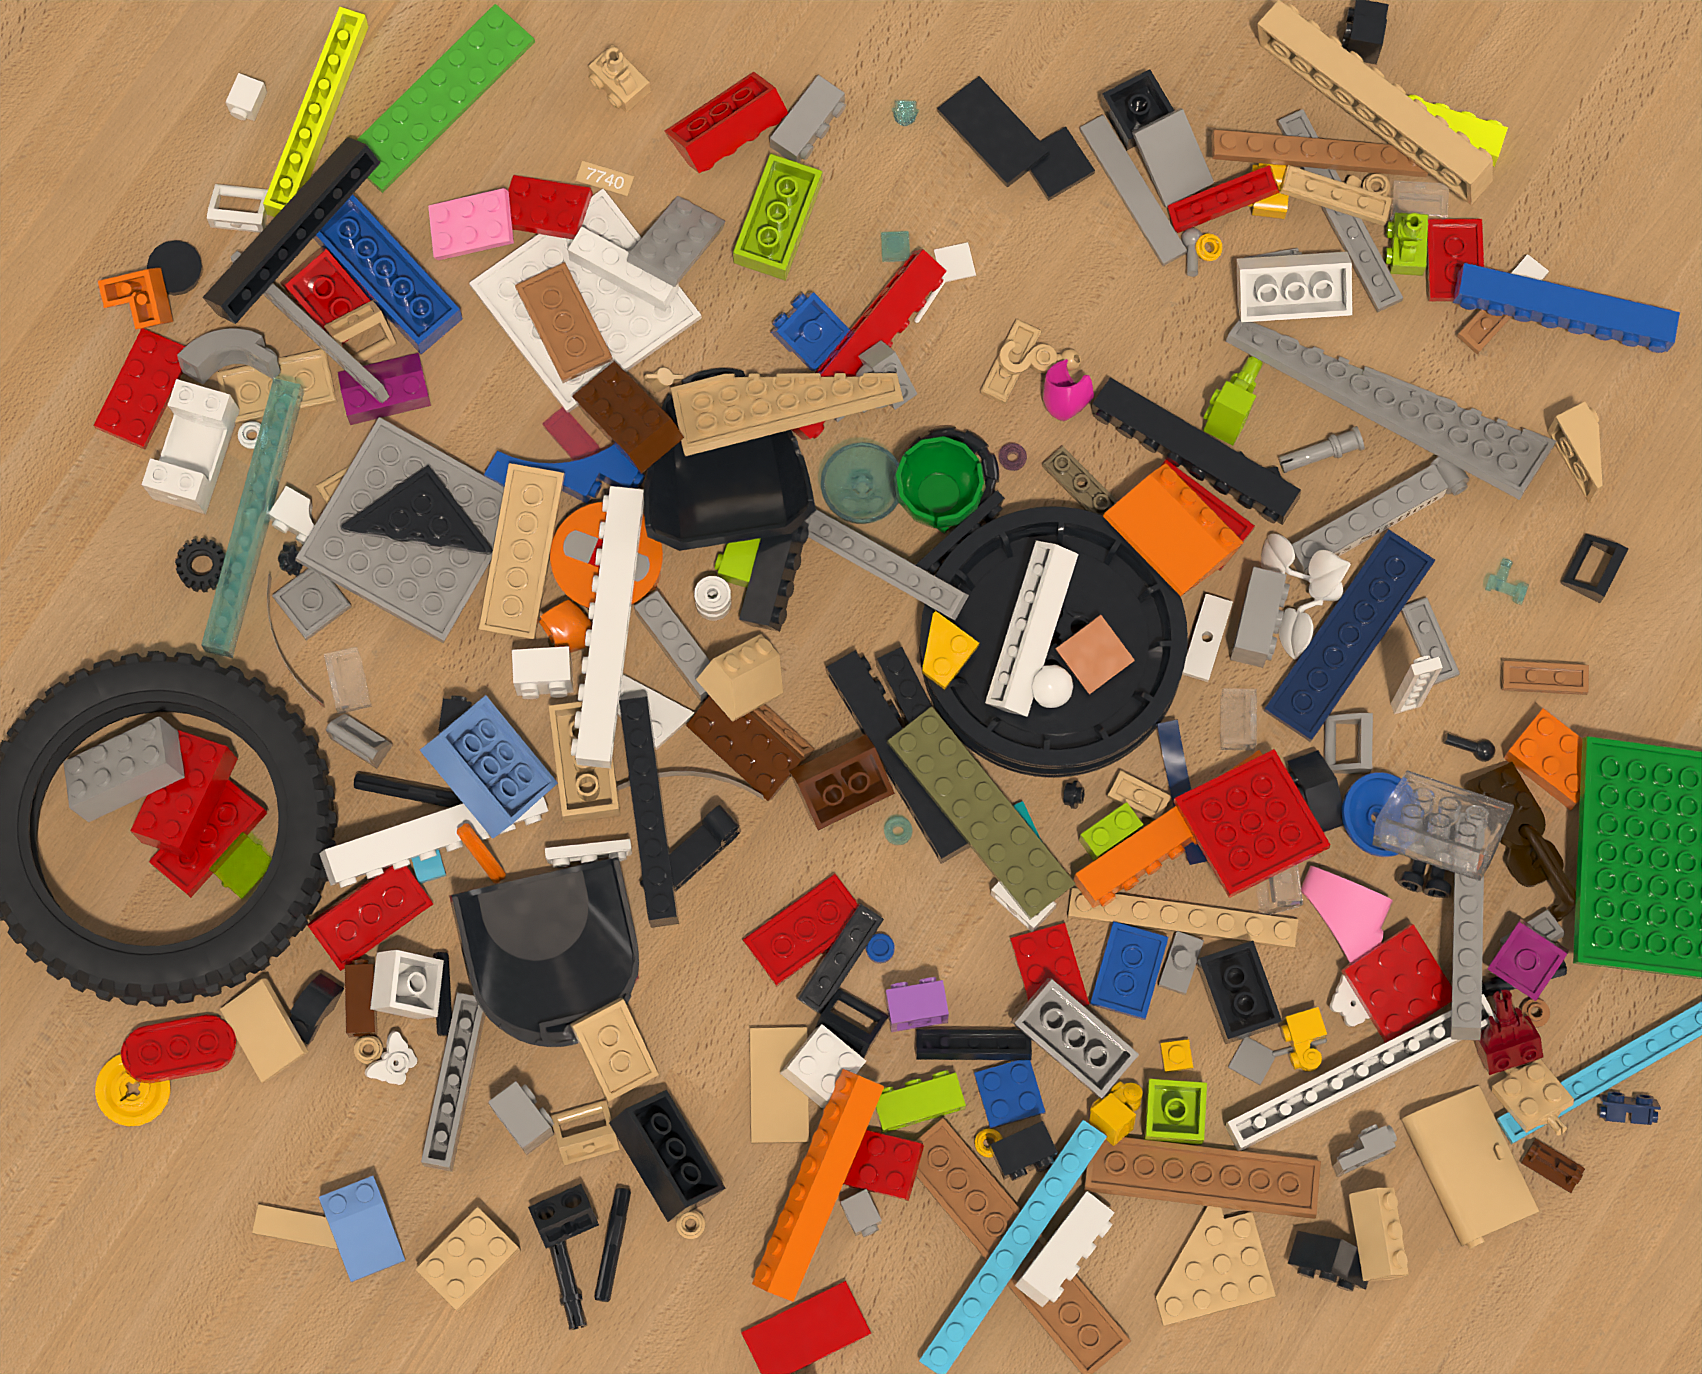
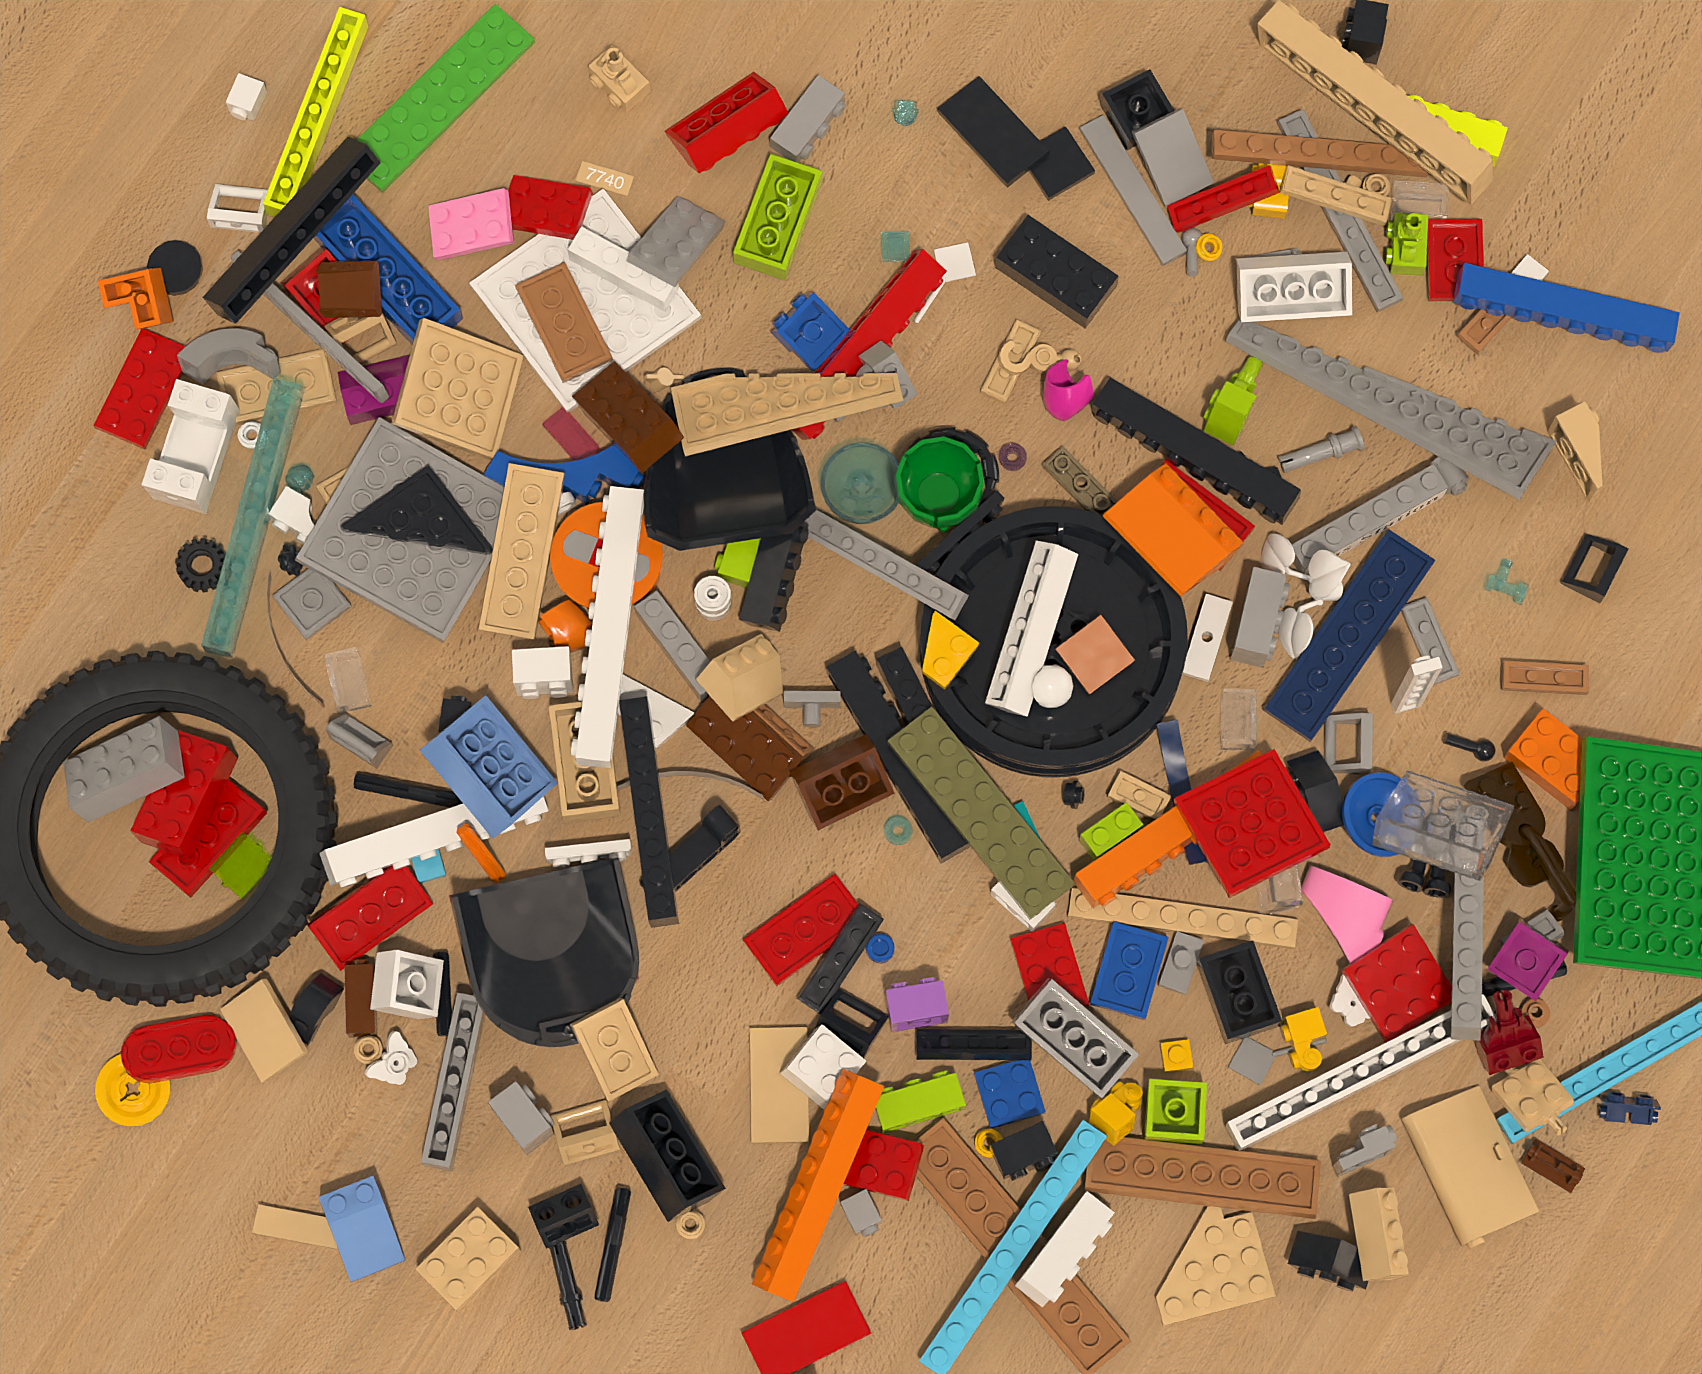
none -> clear light blue plate [285,464,314,493]
none -> reddish brown slope [315,260,382,318]
none -> tan plate [391,318,524,461]
none -> white tile [558,492,576,515]
none -> light grey tile [784,691,840,728]
none -> black brick [995,215,1119,329]

